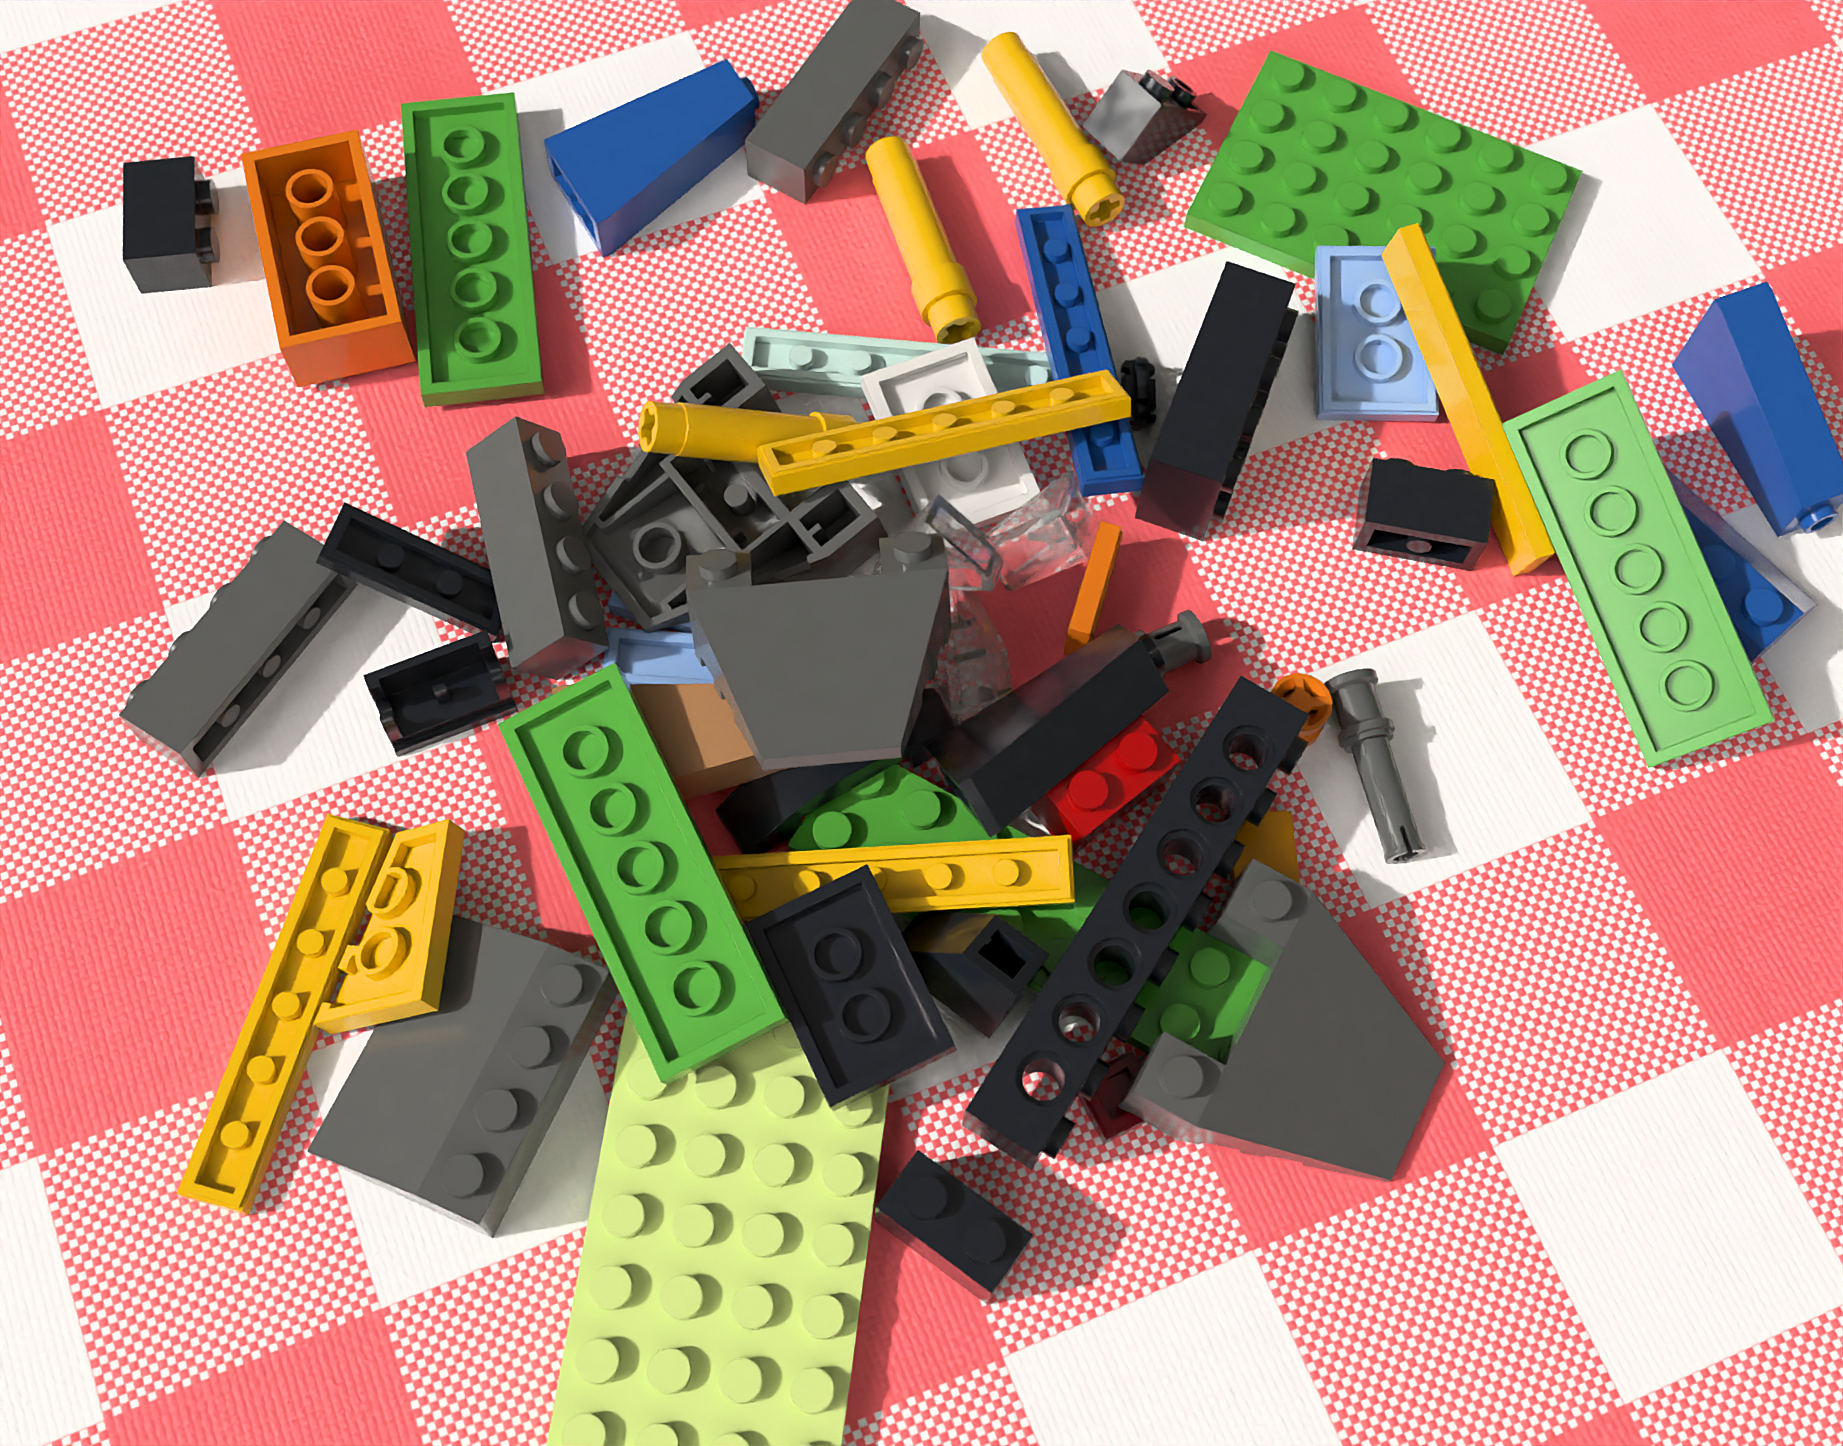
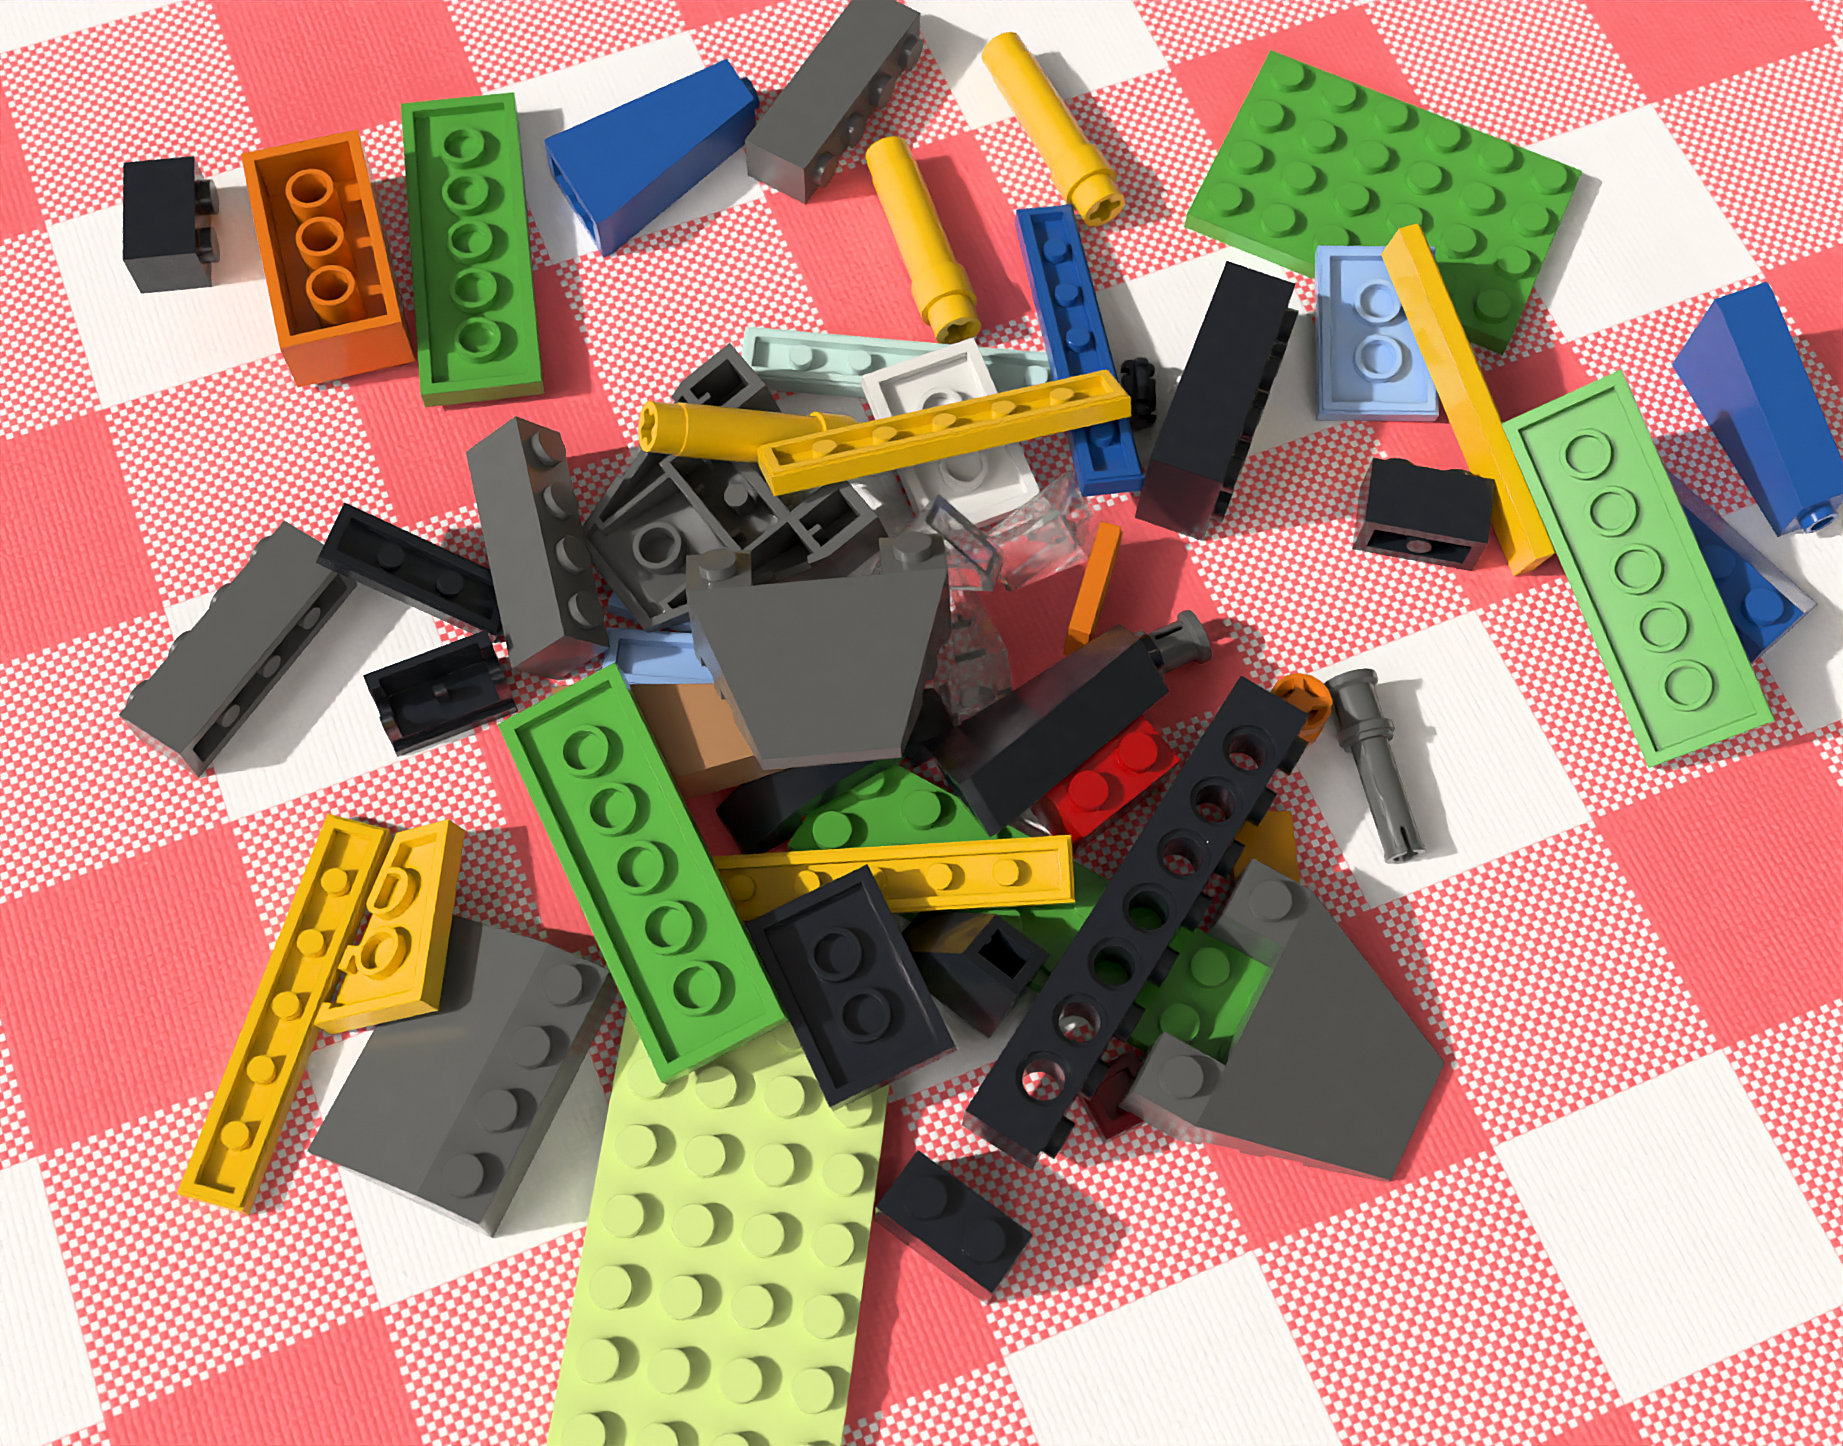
slope [1082,69,1207,165] -> none

